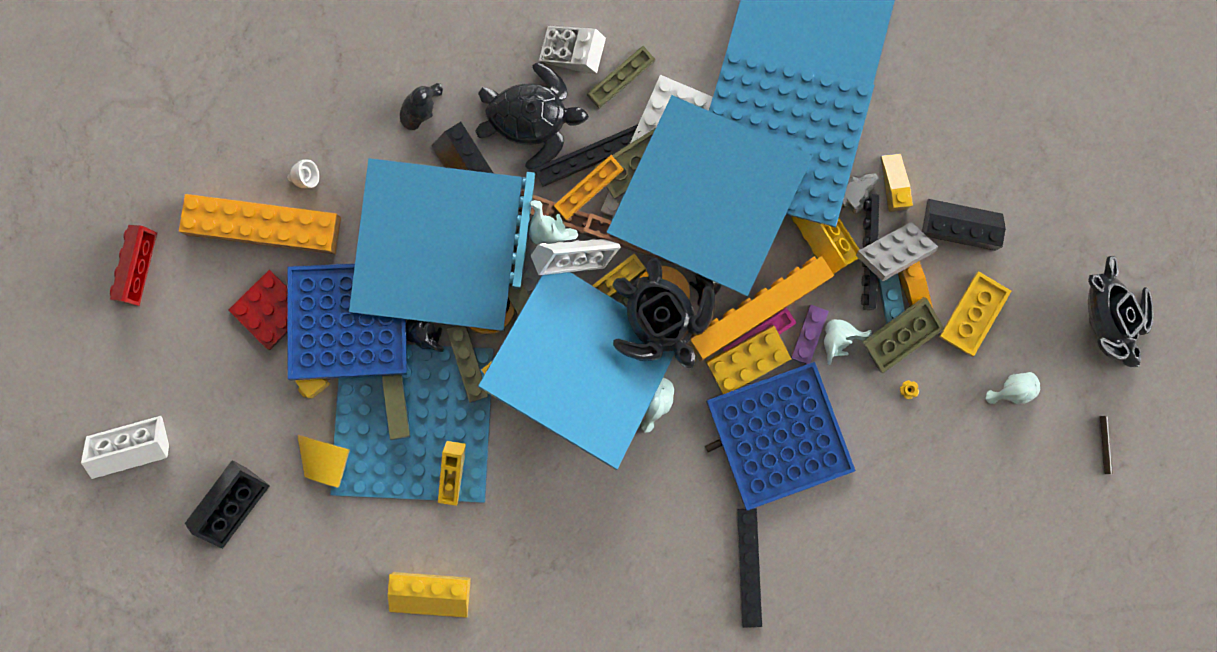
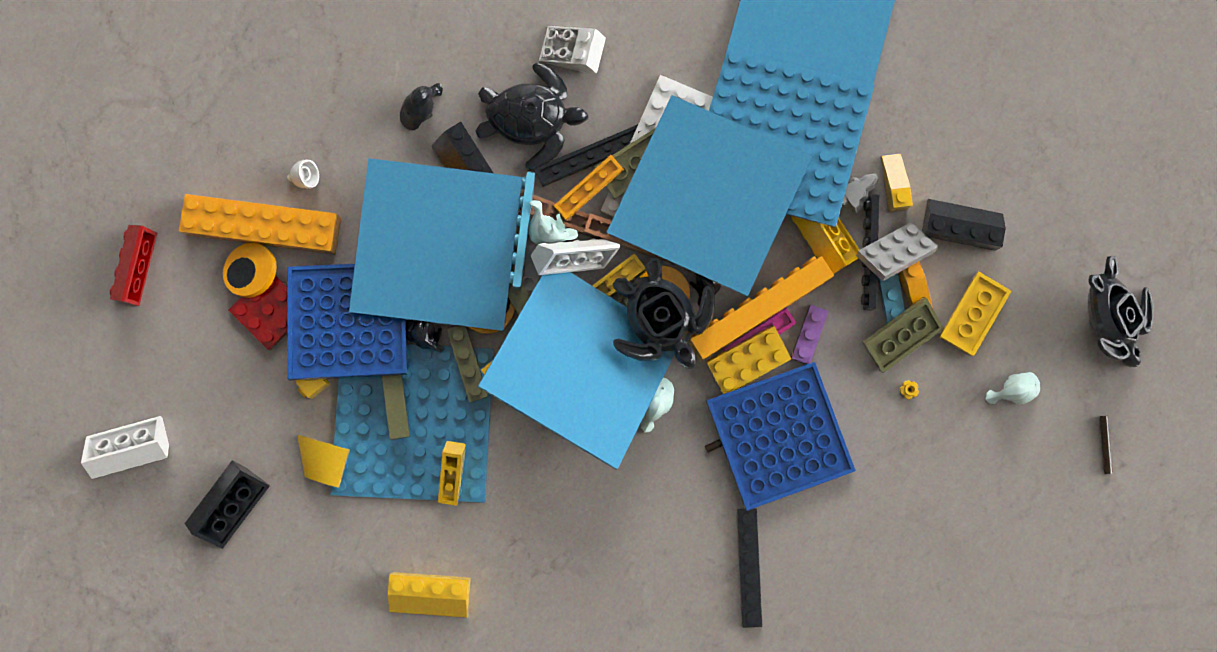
olive tile [587,46,655,109] -> none
light aqua piece [824,319,872,365] -> none
none -> light orange piece [223,243,277,298]

